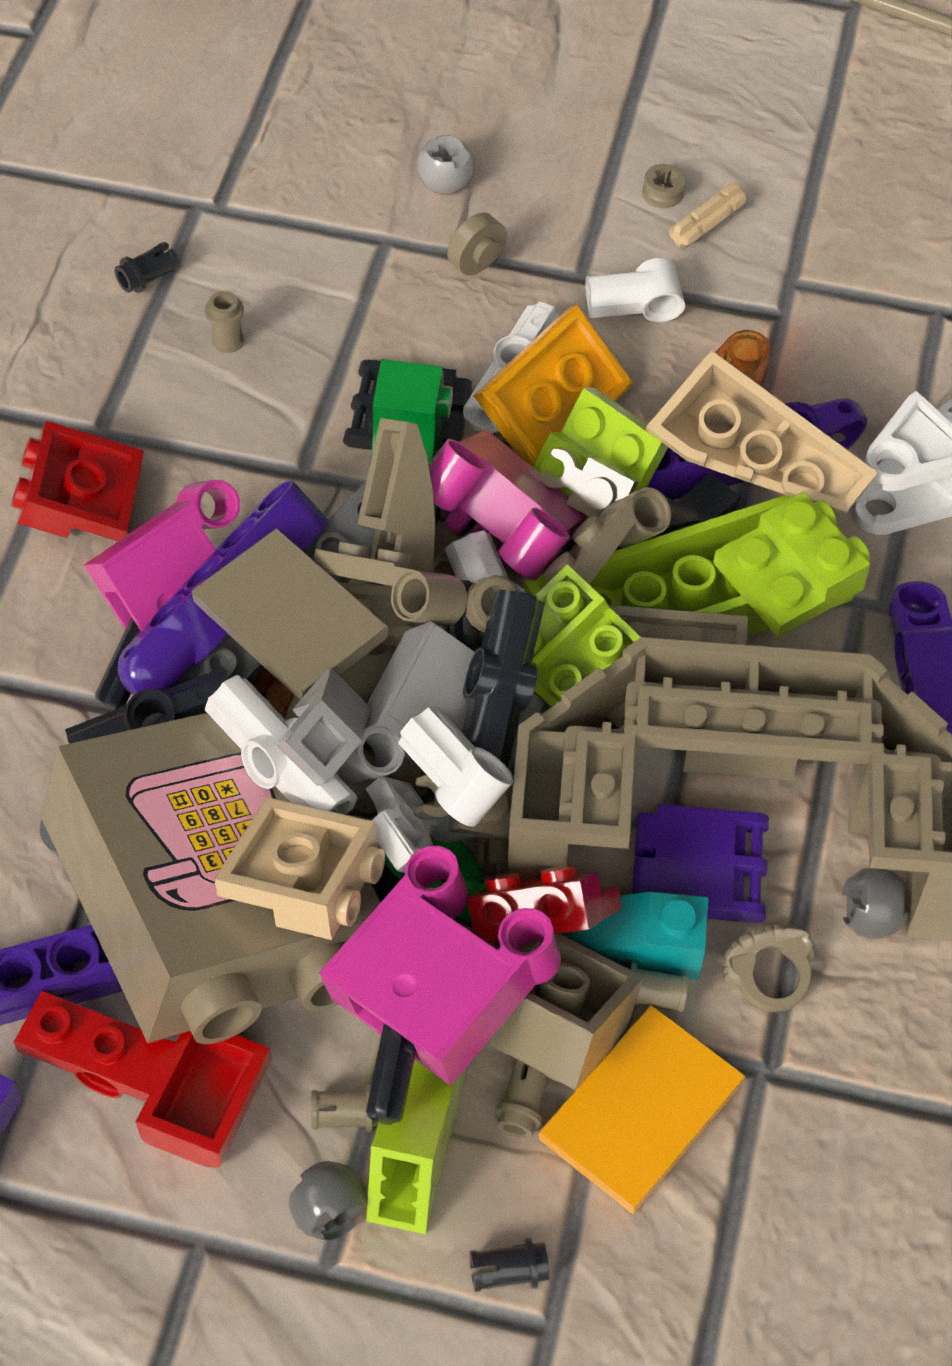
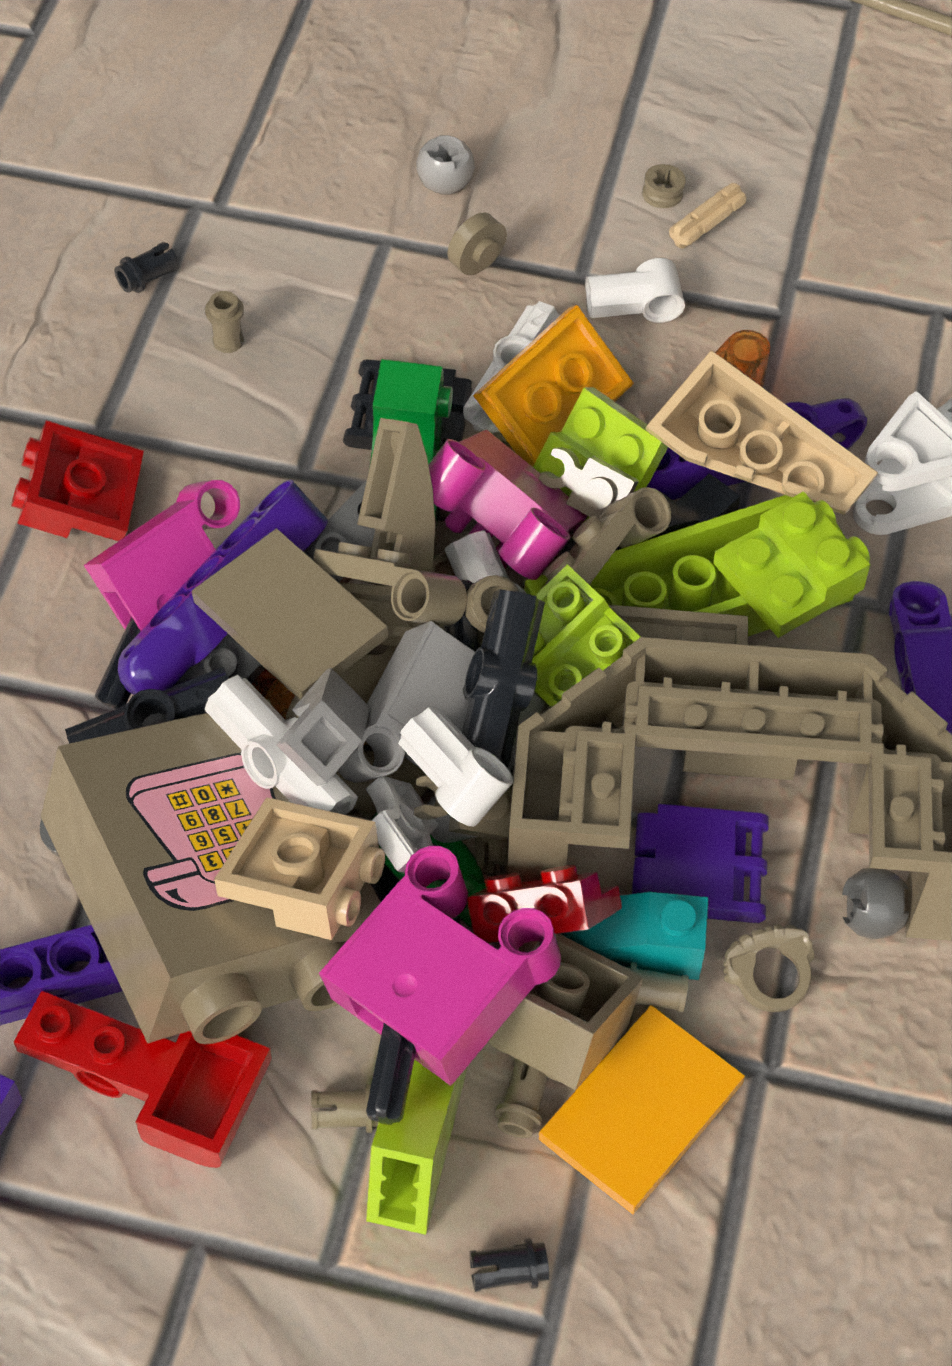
dark grey piece [289,1161,367,1241] -> none

